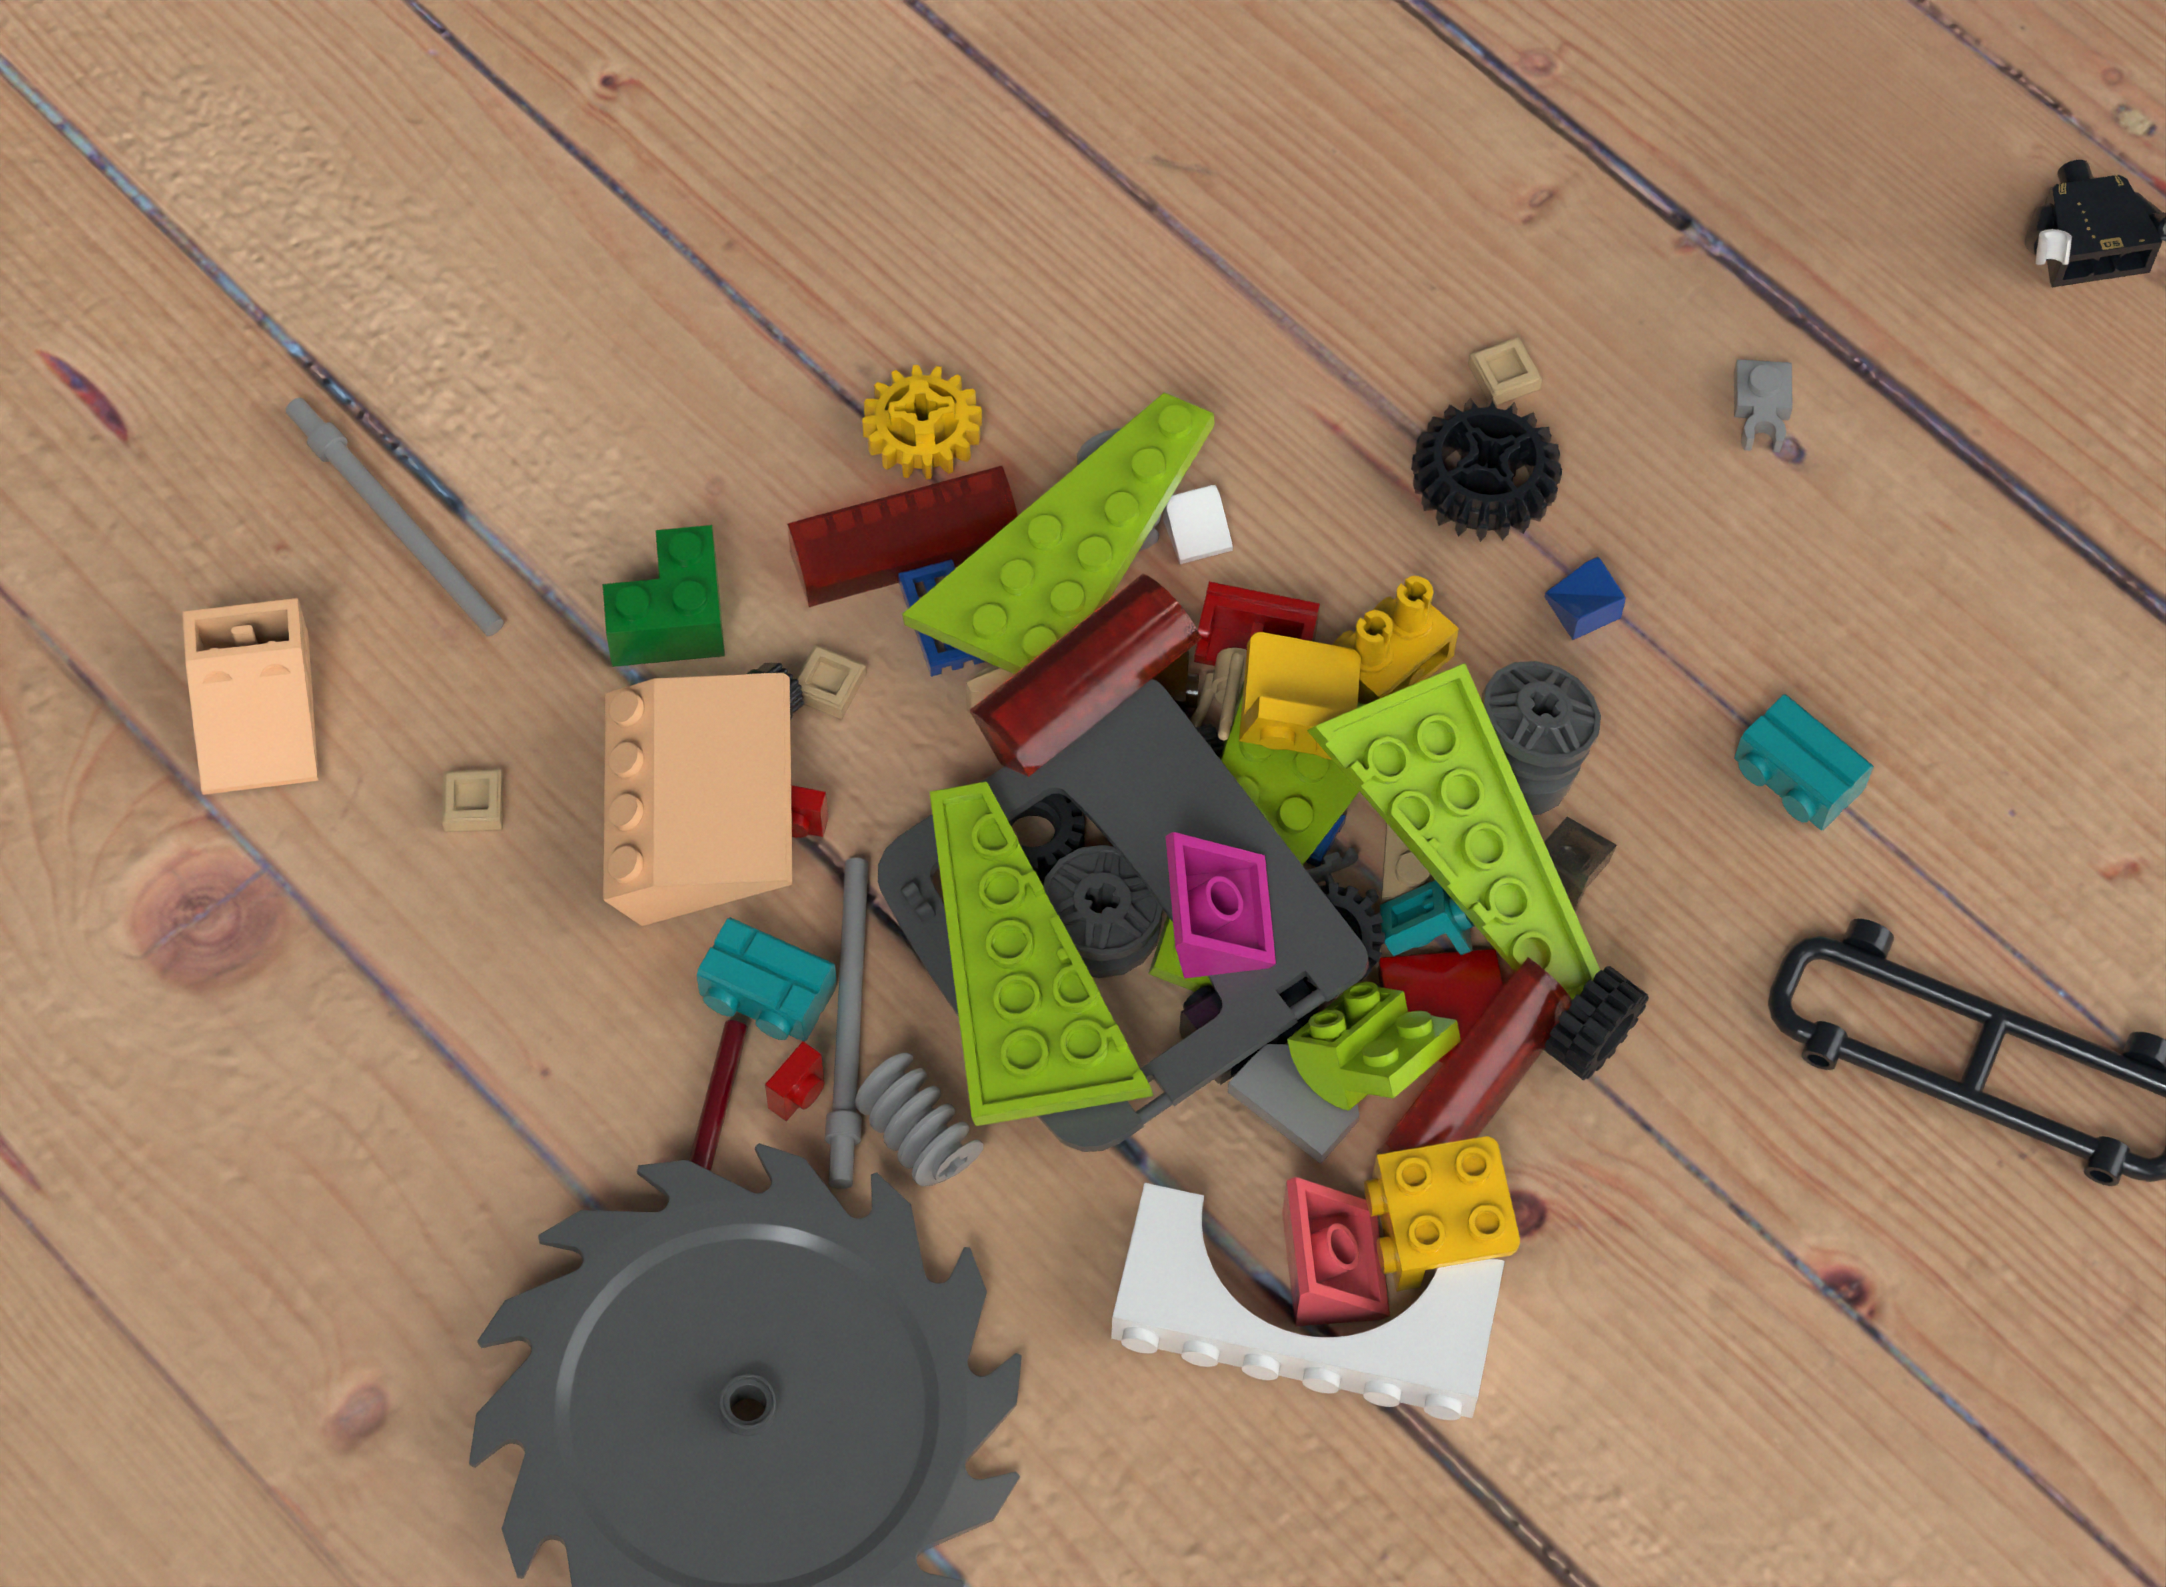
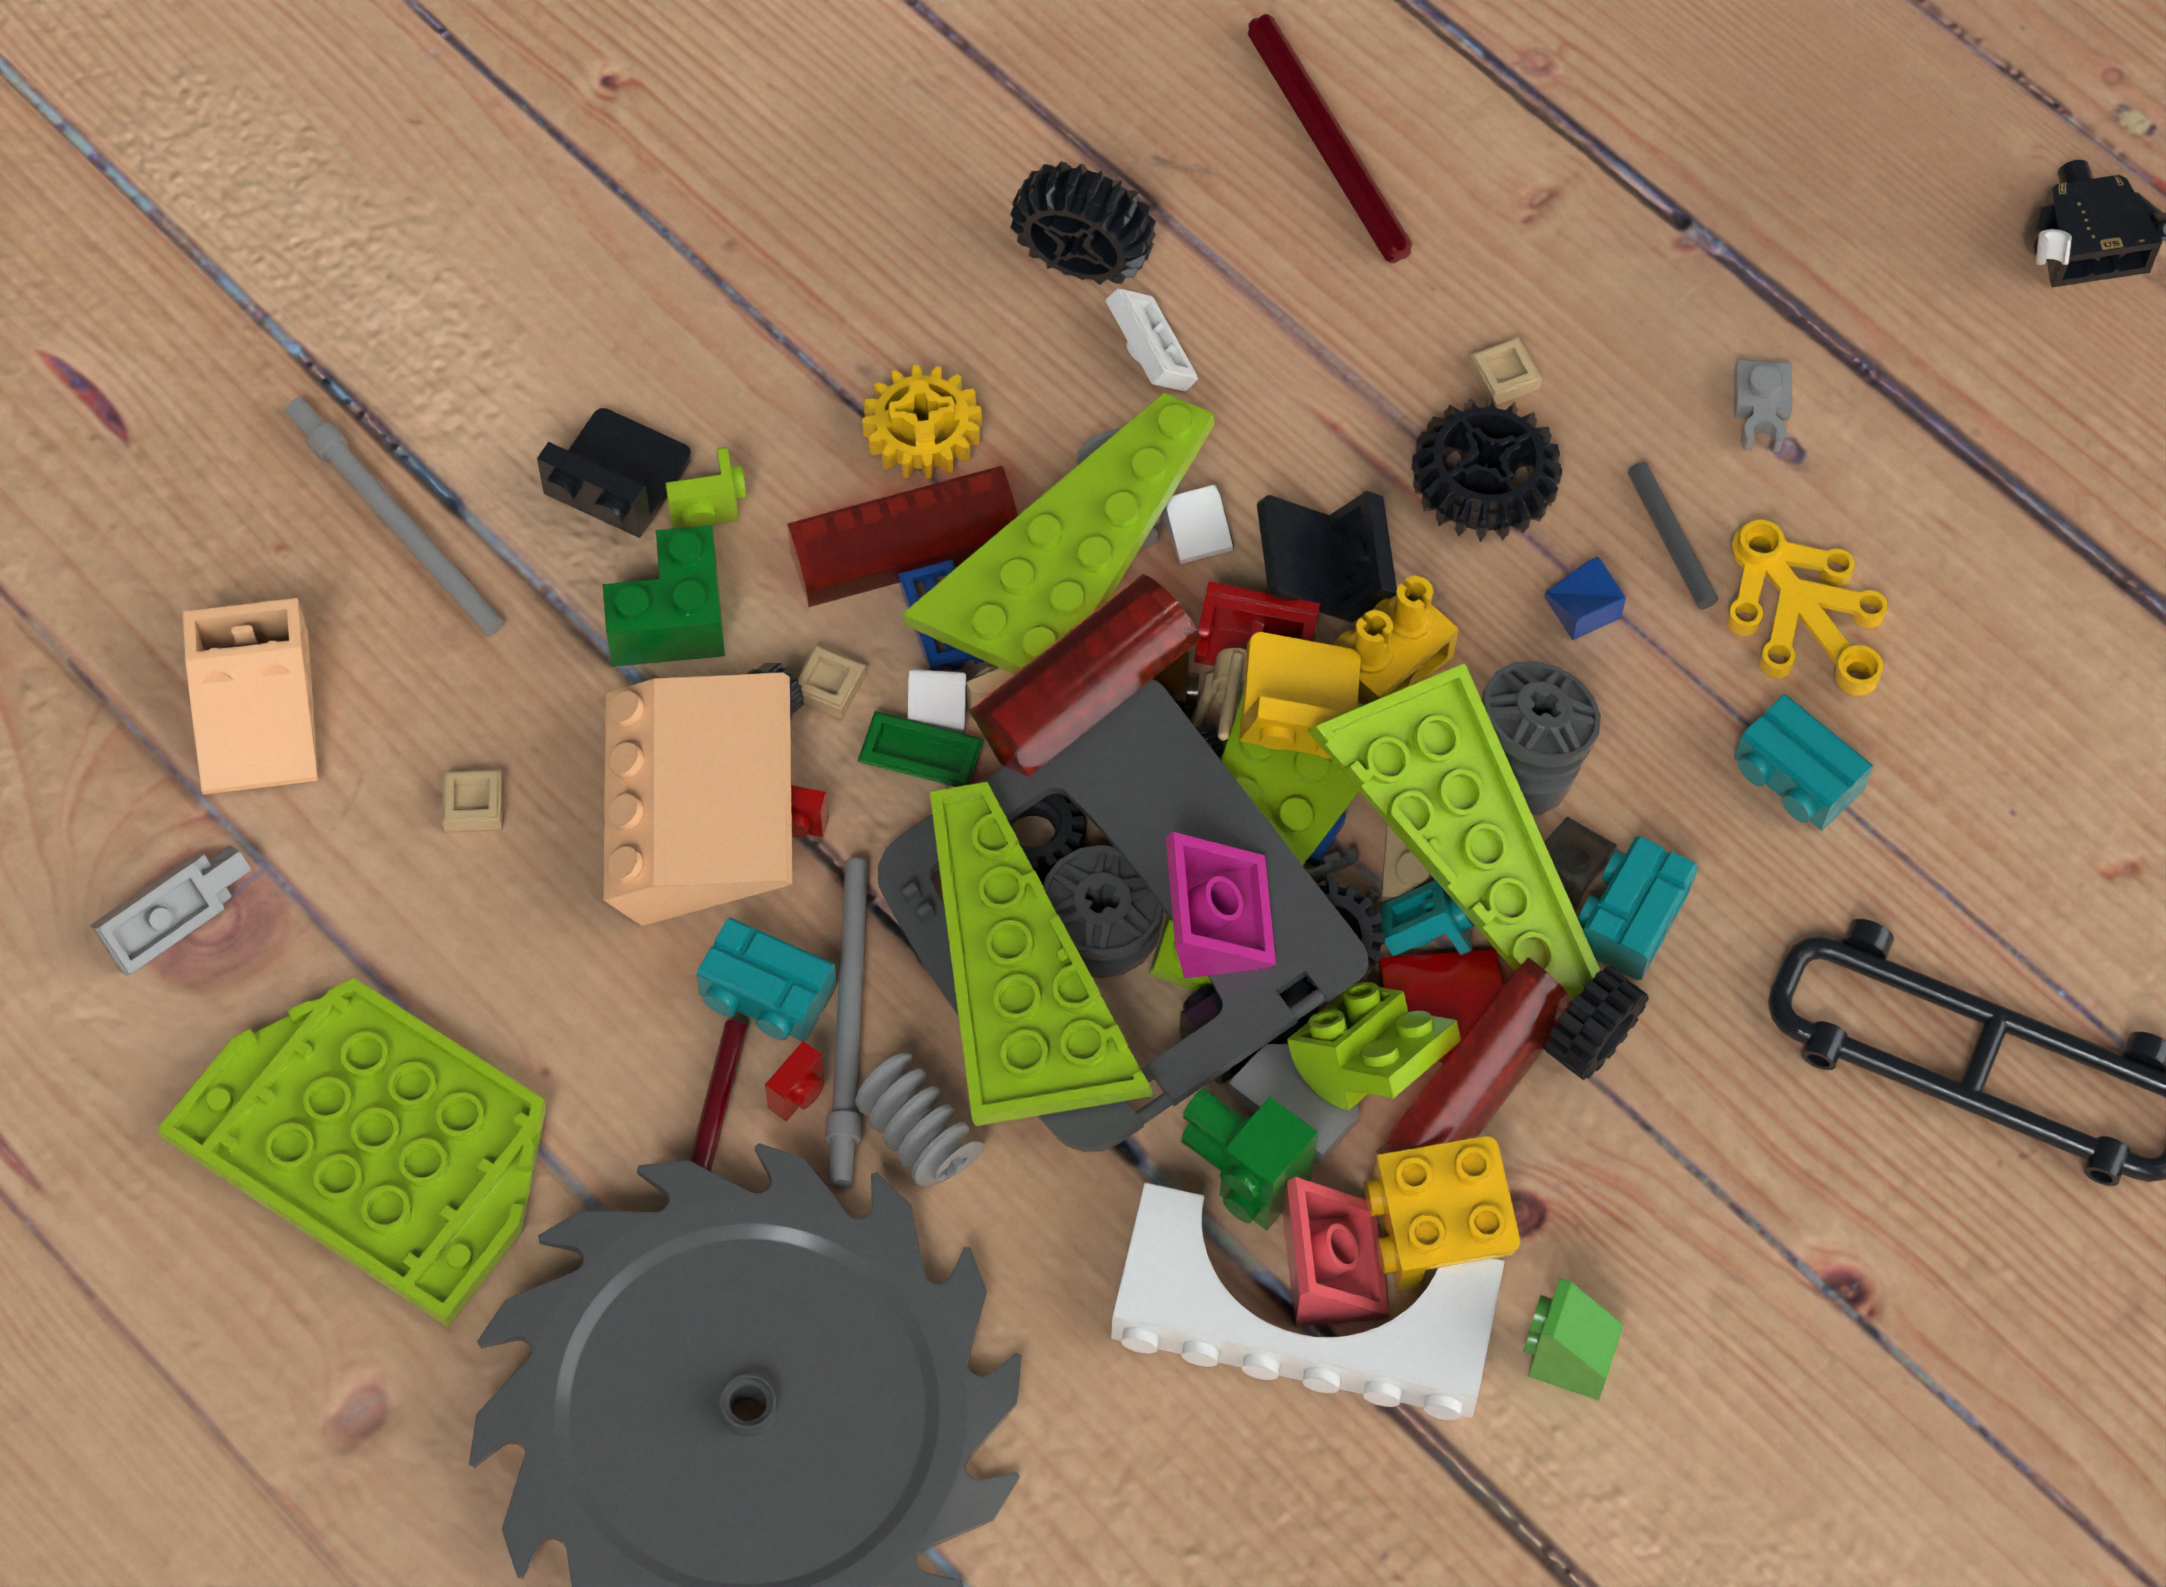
none -> light grey hinge [90,845,252,976]
none -> lime plate [157,978,546,1327]
none -> black bracket [537,408,691,538]
none -> lime bracket [665,447,747,529]
none -> green tile [858,711,984,787]
none -> white slope [908,669,967,734]
none -> black gear [1010,161,1156,285]
none -> white plate [1105,288,1198,392]
none -> green brick [1181,1088,1318,1231]
none -> dark red axle [1248,14,1412,264]
none -> black bracket [1257,491,1397,623]
none -> bright green slope [1523,1278,1624,1401]
none -> teal brick [1578,836,1699,980]
none -> dark grey bar [1628,462,1719,609]
none -> yellow plant [1727,519,1888,696]

